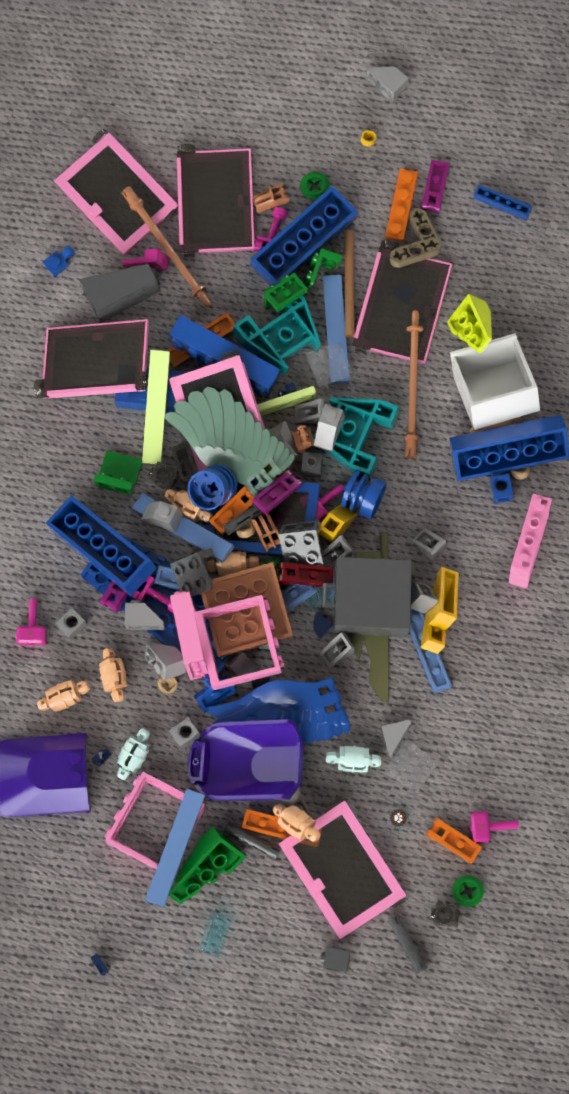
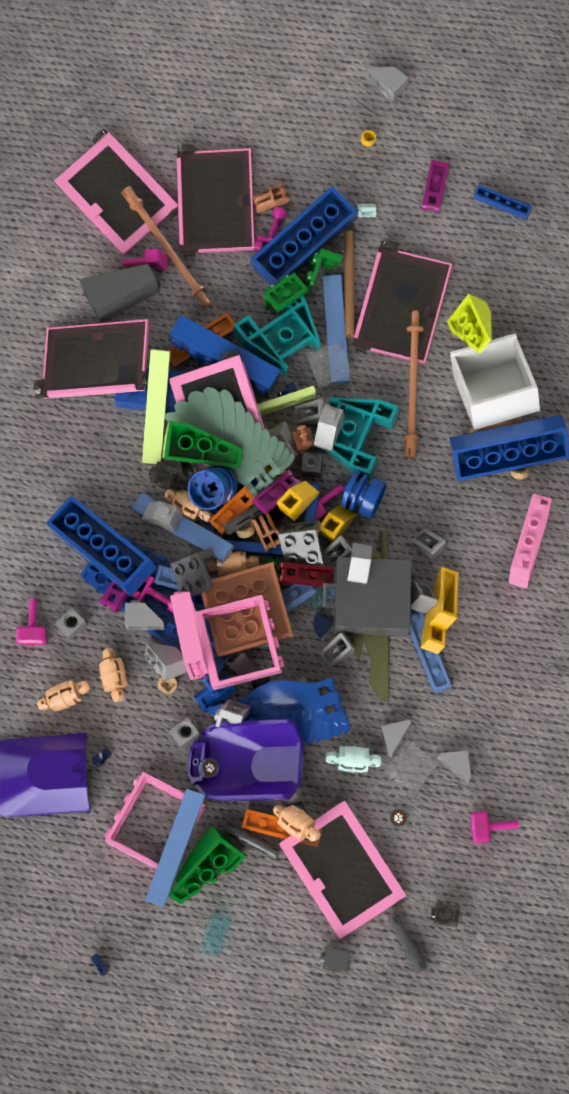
blue plate [42,245,76,277] -> none
green bracket [94,451,142,496] -> none
light aqua piece [117,728,150,780] -> none
green gear [300,172,330,201] -> none
orange plate [385,168,418,242] -> none
dark tan beam [390,208,441,268] -> none
orange plate [425,818,482,865] -> none
green gear [452,875,484,907] -> none
blue brick [490,472,514,504] -> none
none -> green wedge [162,421,243,468]
none -> tile [198,758,219,778]
none -> light grey bracket [214,699,251,728]
none -> yellow slope [277,481,320,521]
none -> slope [347,543,372,584]
none -> light aqua slope [357,204,376,218]
none -> light grey slope [438,750,471,784]

